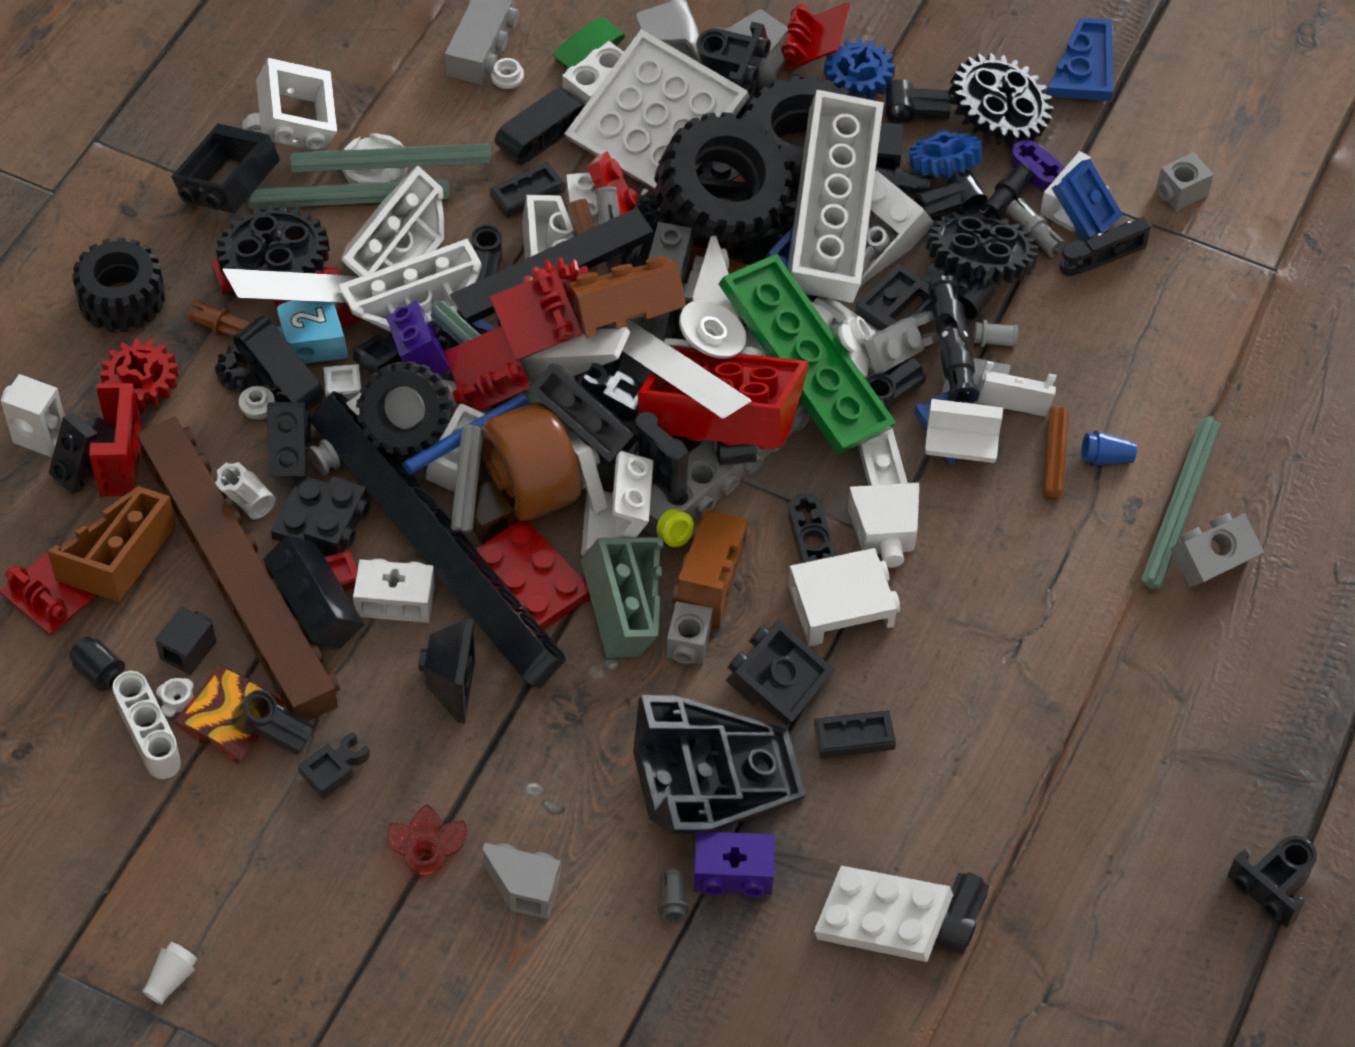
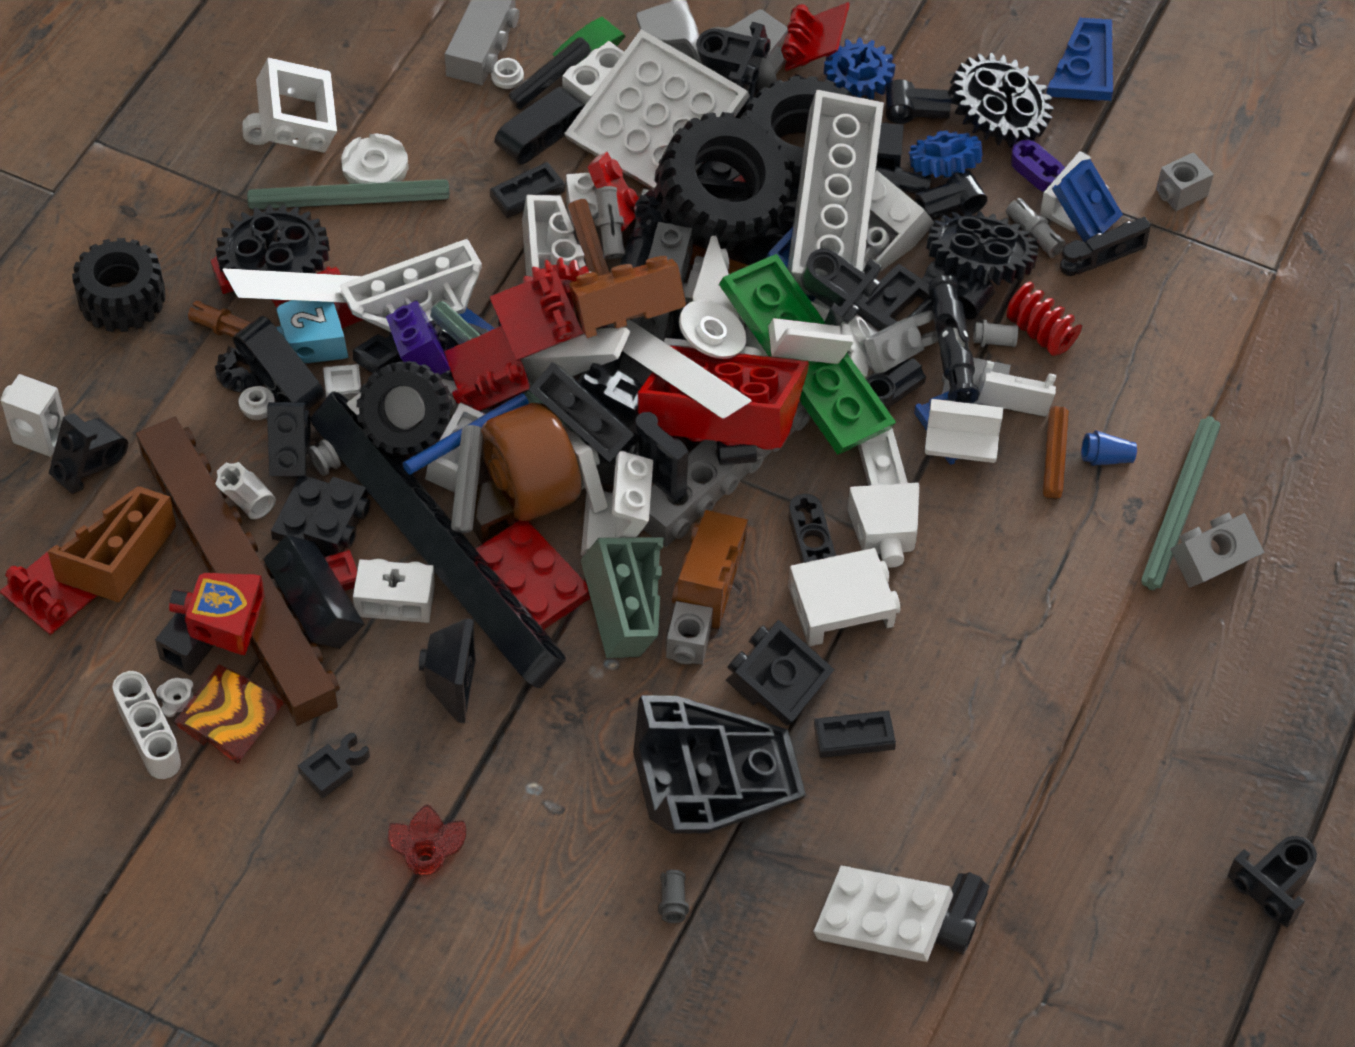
black brick [69,637,125,691] -> none
red window [89,382,142,497] -> none
red gear [100,339,179,410] -> none
white cone [142,942,197,1005] -> none
black window [171,124,280,214] -> none
black piece [232,690,313,755] -> none
sand green axle [290,143,491,173] -> none
white wedge [341,166,444,277] -> none
black tile [450,208,654,325] -> none
black piece [472,224,503,282] -> none
light grey slope [482,843,561,920] -> none
neon yellow tile [656,509,694,547] -> none
dark purple brick [693,832,775,897] -> none
black pin [981,163,1034,220] -> none
none -> red torso [169,573,265,655]
none -> black axle [509,37,591,109]
none -> white panel [768,318,853,364]
none -> black pin [801,248,882,326]
none -> red piece [1006,281,1083,356]

